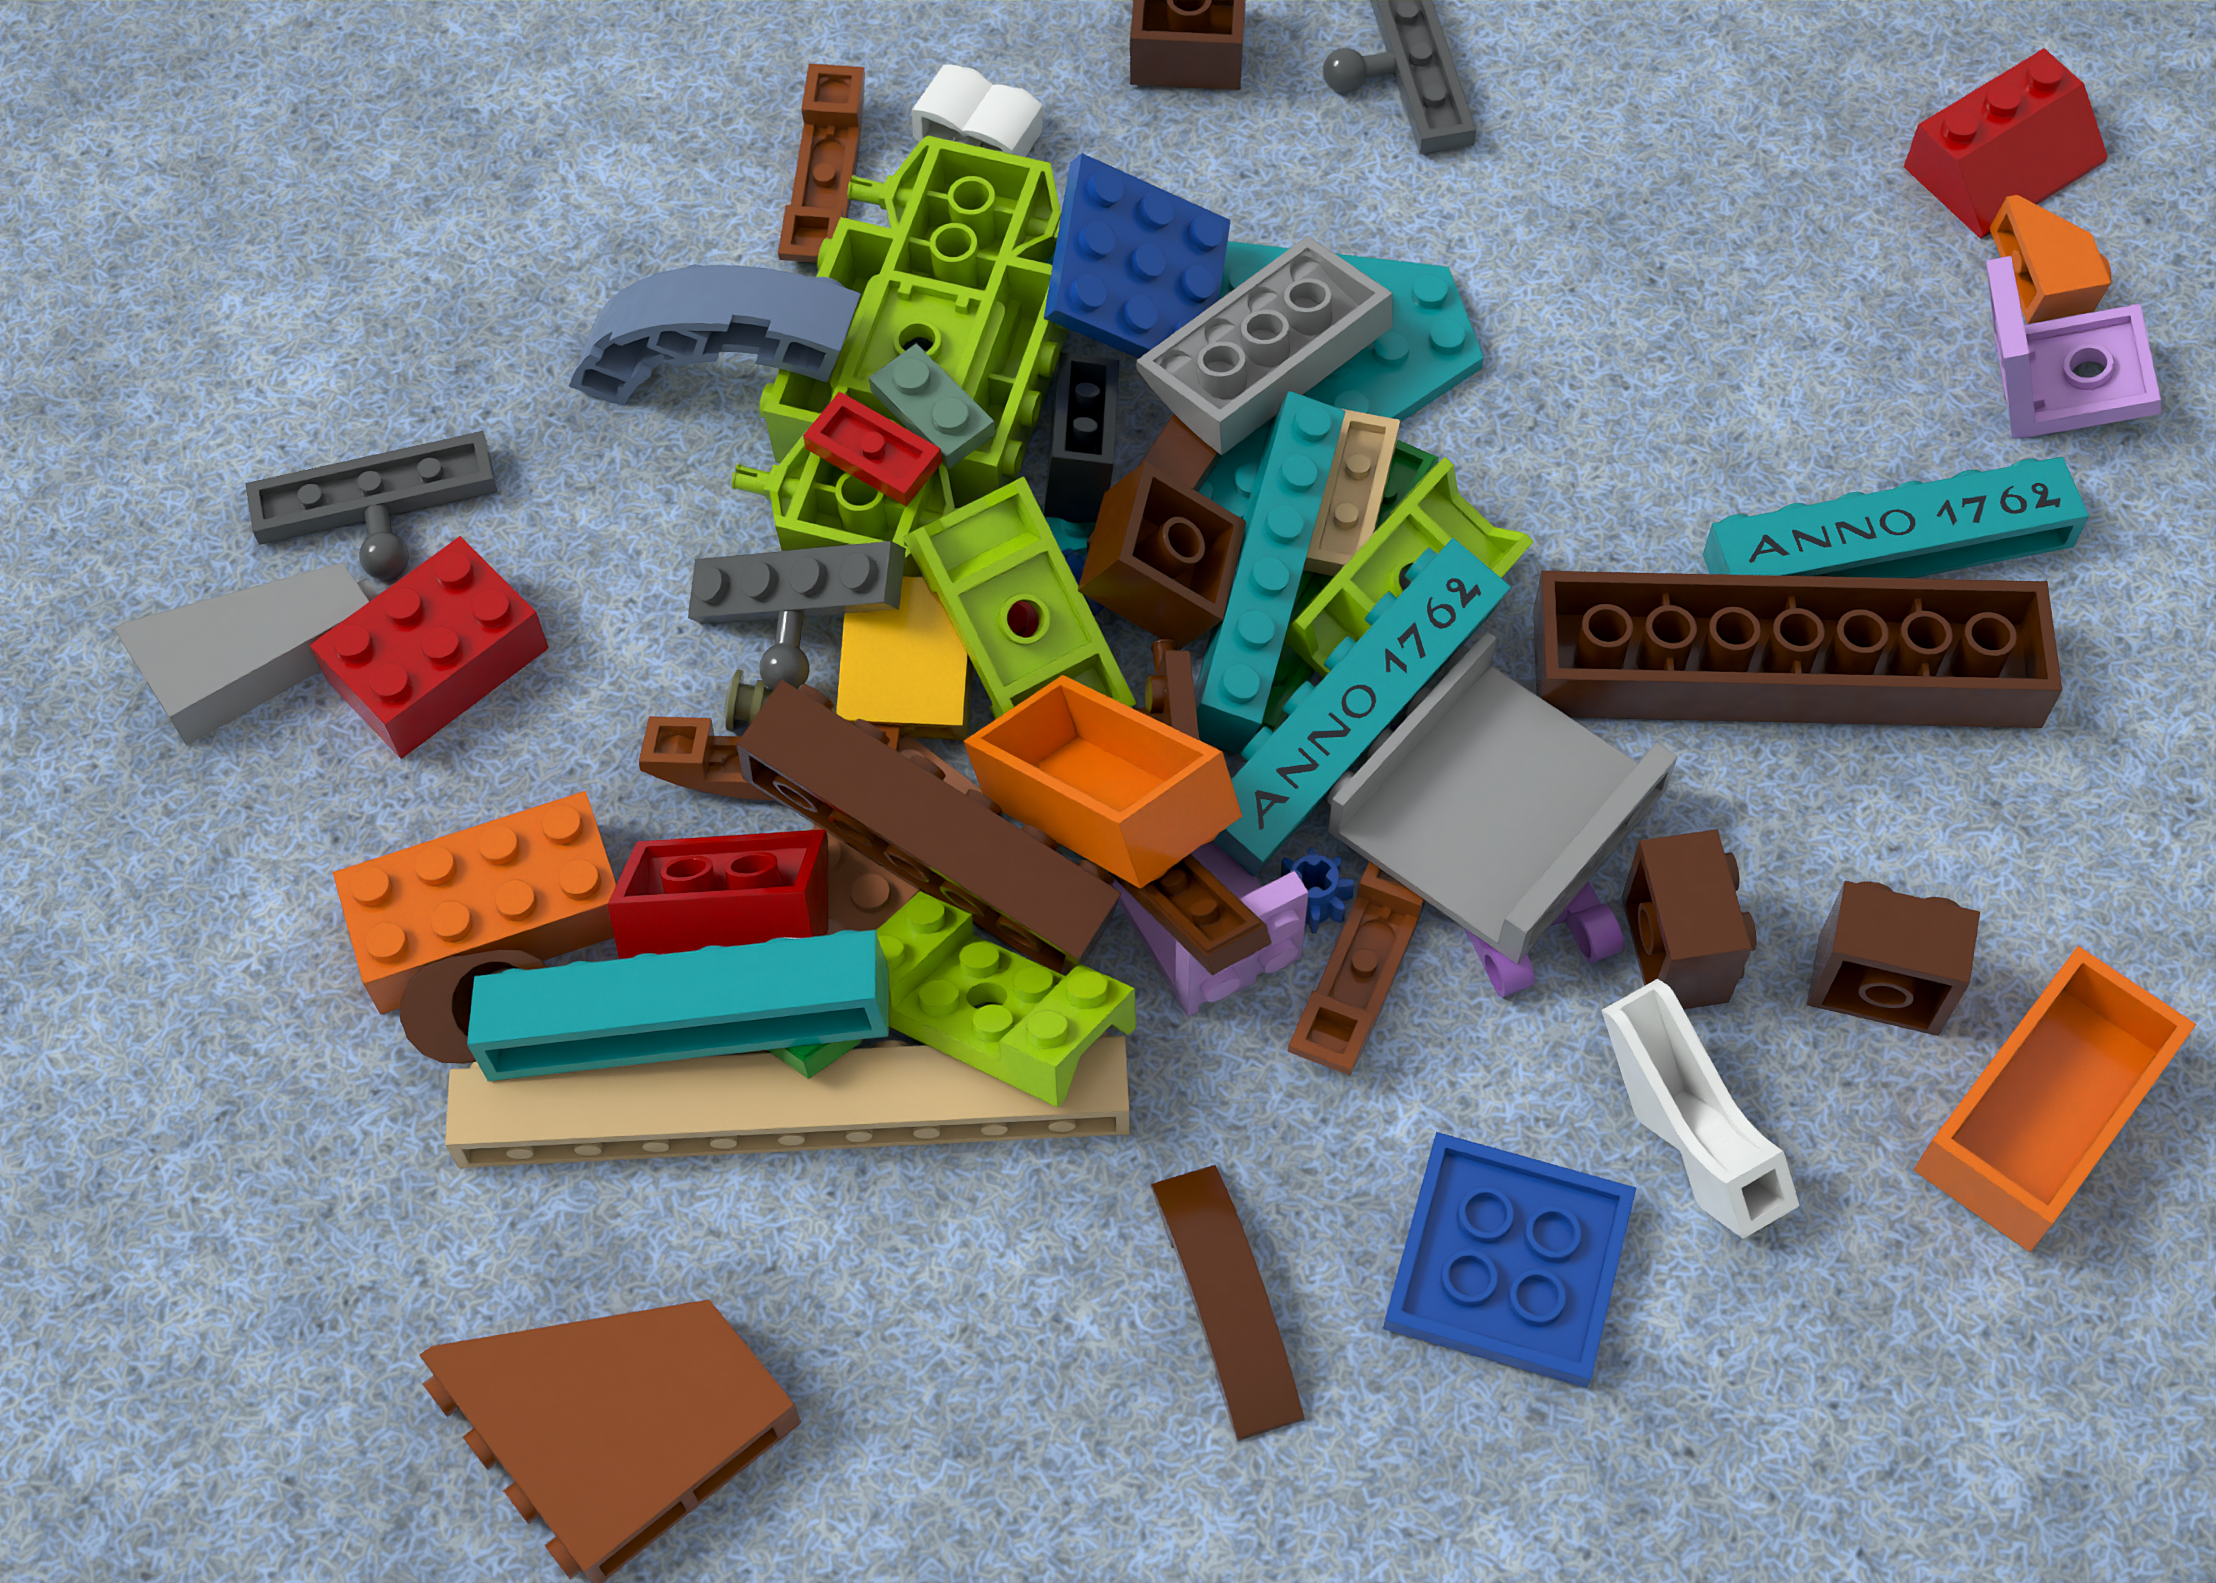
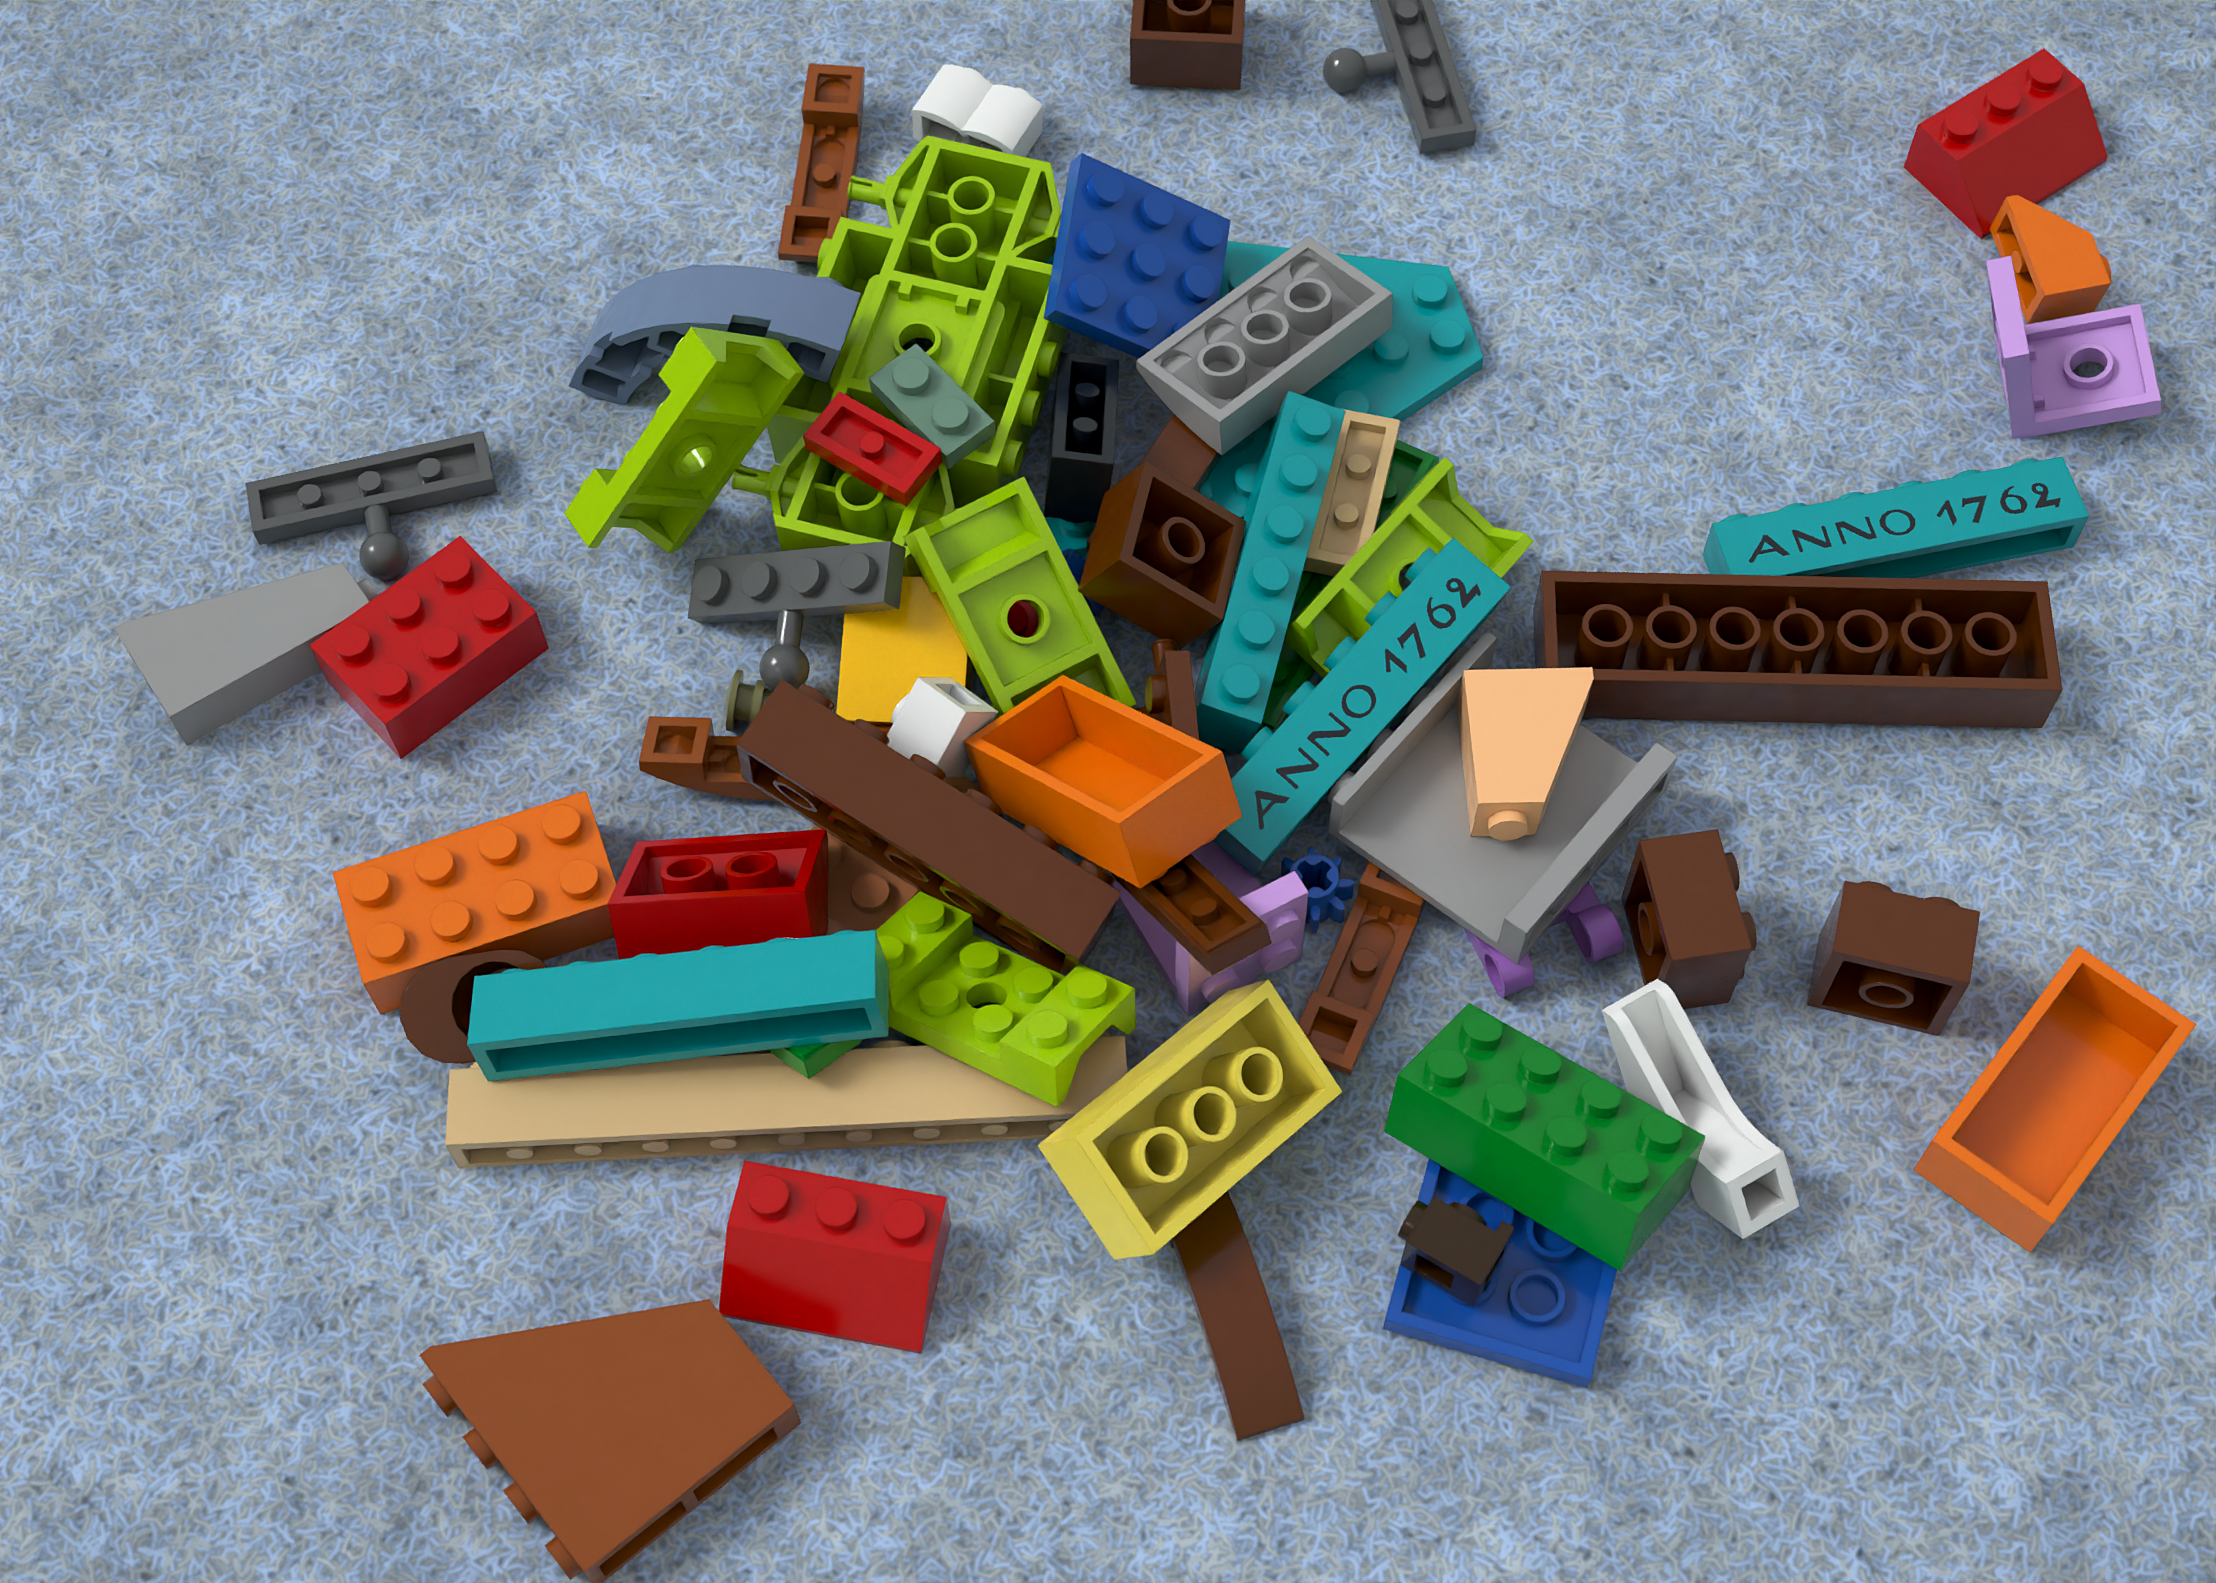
none -> lime piece [564,326,804,553]
none -> red slope [719,1161,951,1354]
none -> white brick [887,677,998,778]
none -> light yellow brick [1037,979,1342,1260]
none -> green brick [1384,1003,1706,1272]
none -> dark brown brick [1398,1196,1515,1308]
none -> light nougat slope [1457,667,1594,841]

